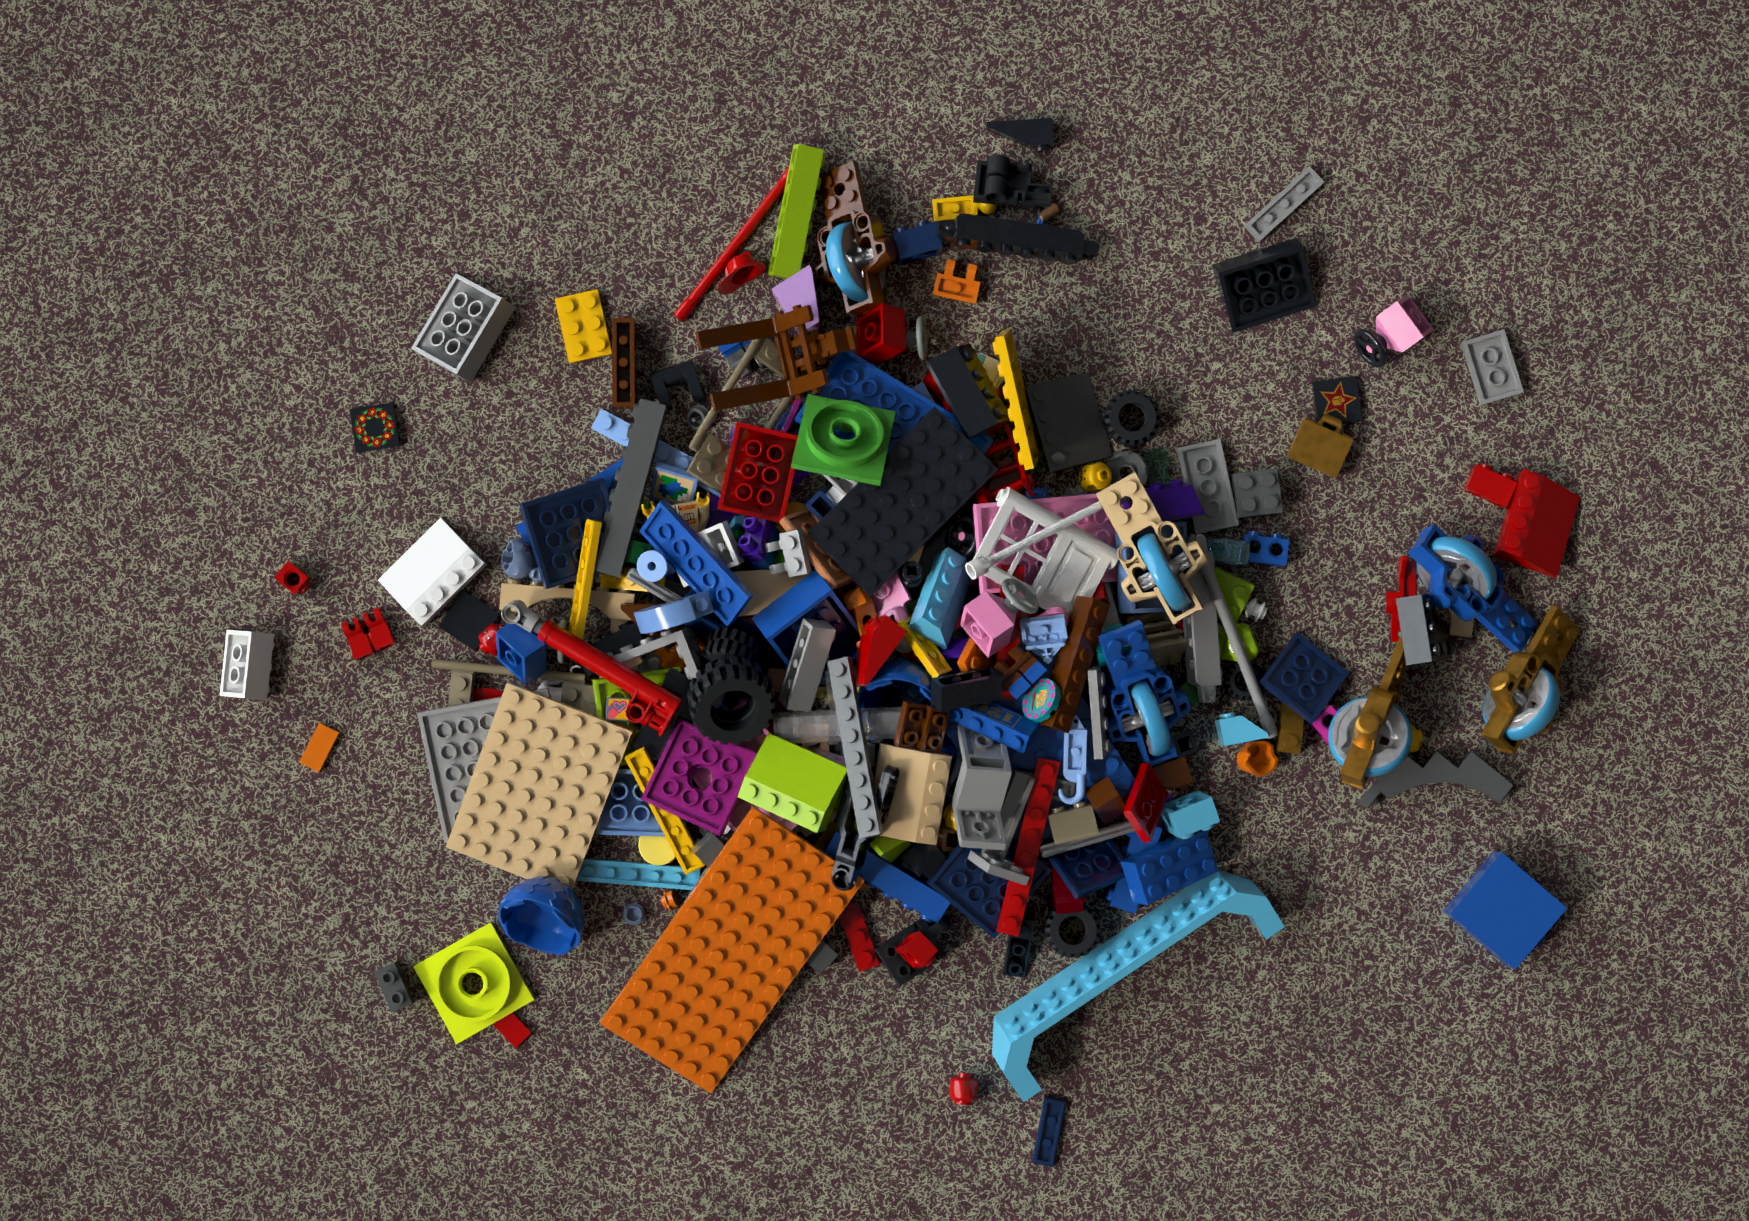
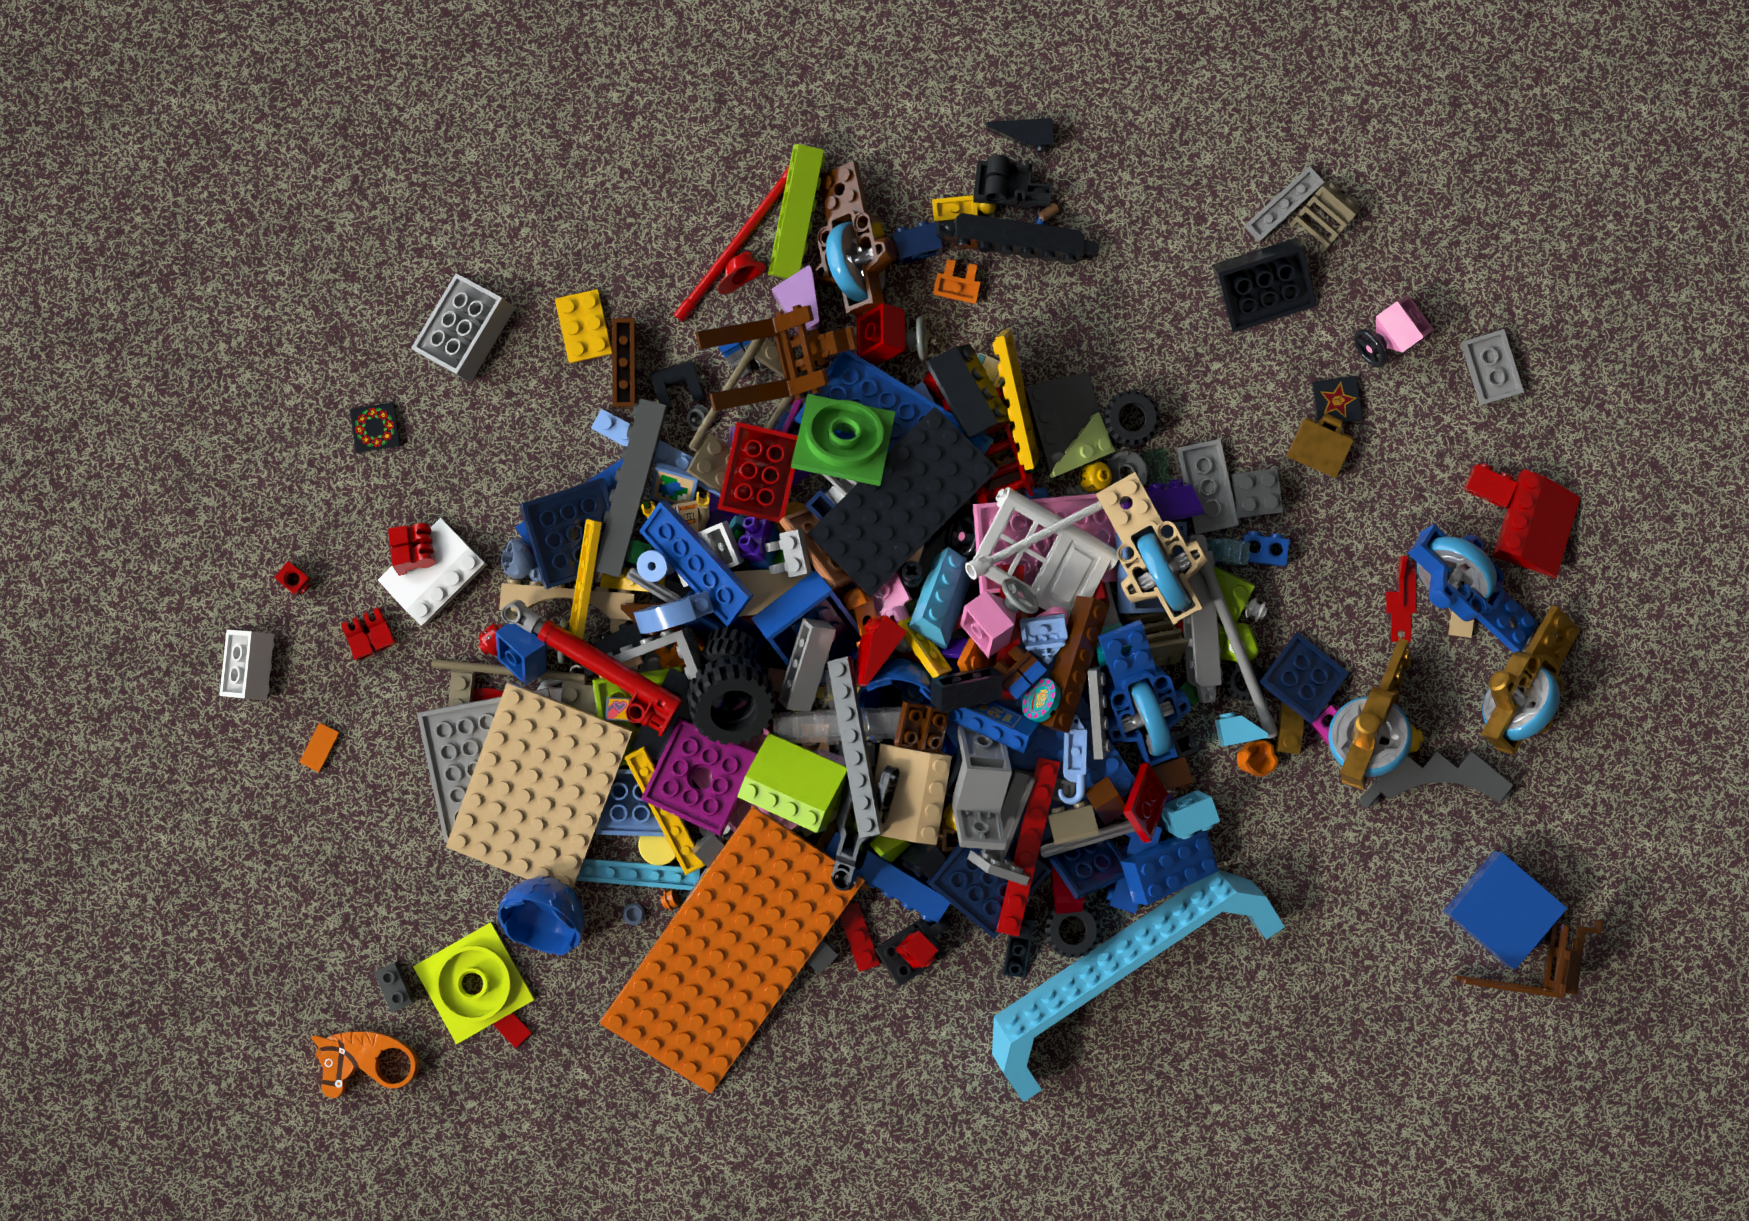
black tile [438,590,500,651] -> none
red head [949,1073,979,1105] -> none
dark blue tile [1031,1096,1066,1167] -> none
slope [1396,594,1454,665] -> none
none -> orange animal [311,1031,420,1098]
none -> red legs [388,523,435,576]
none -> yellowish green wing [1050,412,1115,478]
none -> dark tan plate [1289,181,1360,253]
none -> reddish brown piece [1453,919,1603,998]

